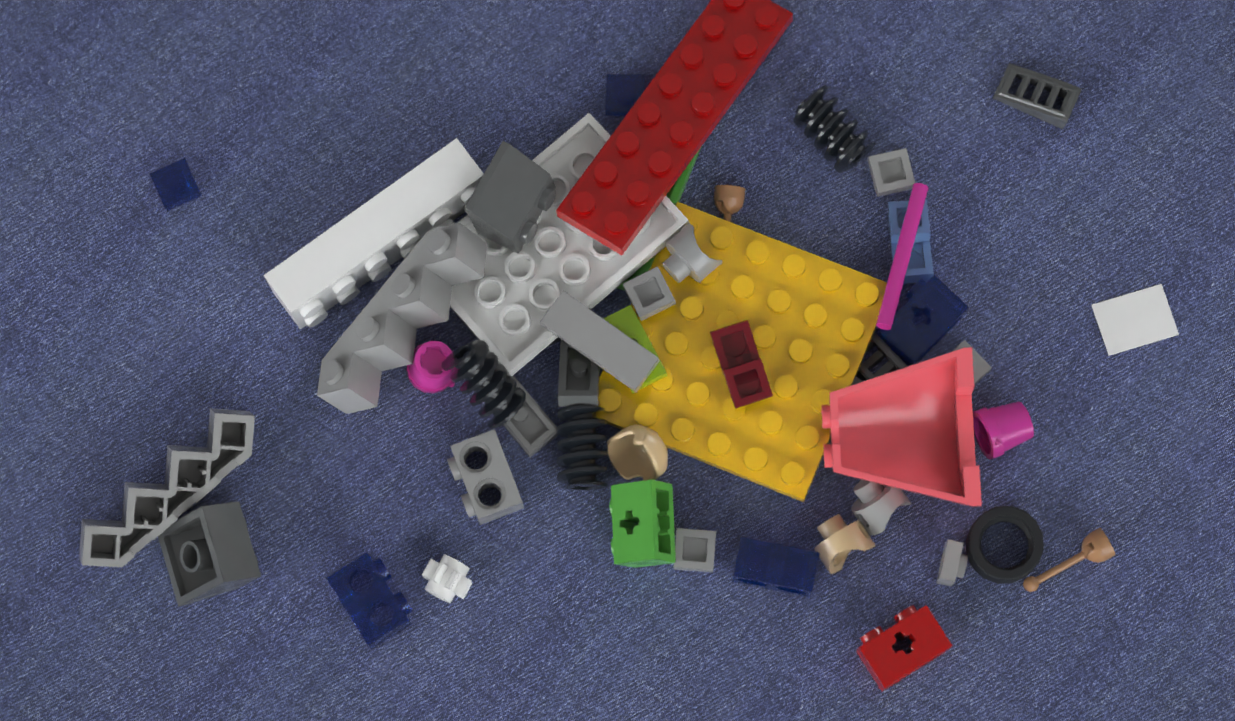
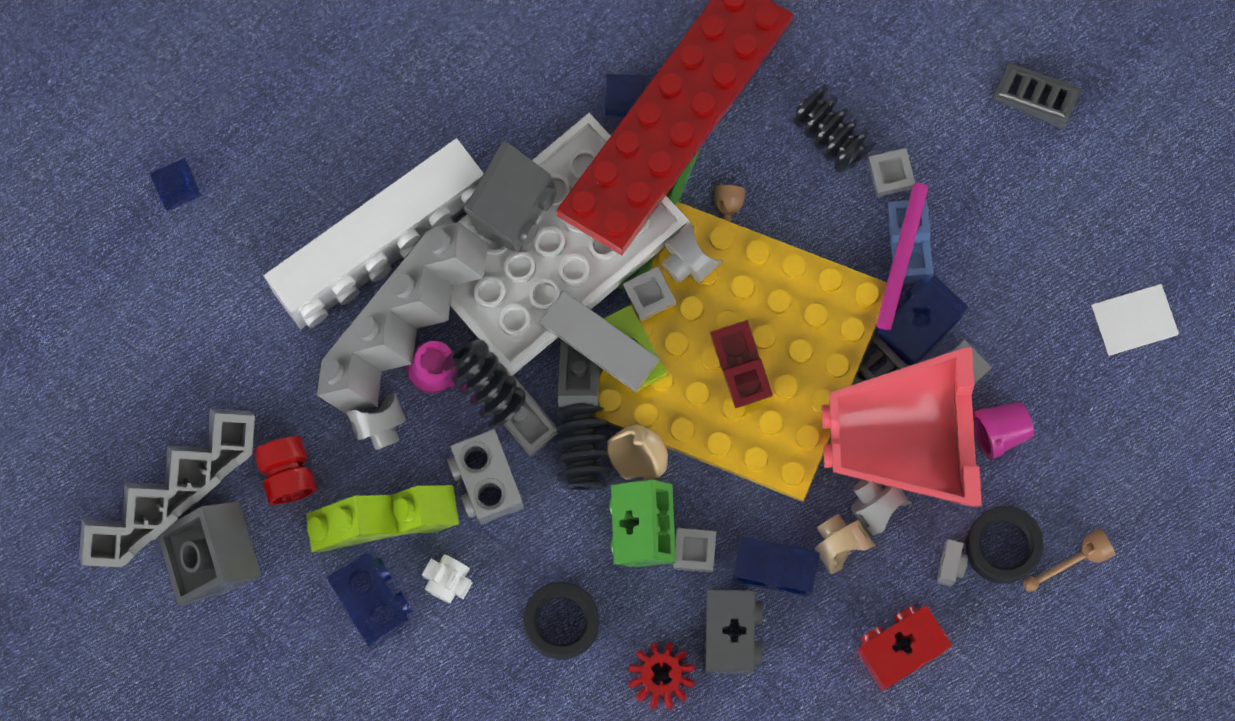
none -> red wheel [253,436,318,506]
none -> lime arch [306,485,459,552]
none -> light grey piece [346,393,407,450]
none -> black tyre [523,582,599,660]
none -> red gear [628,642,695,710]
none -> dark grey brick [705,590,763,675]

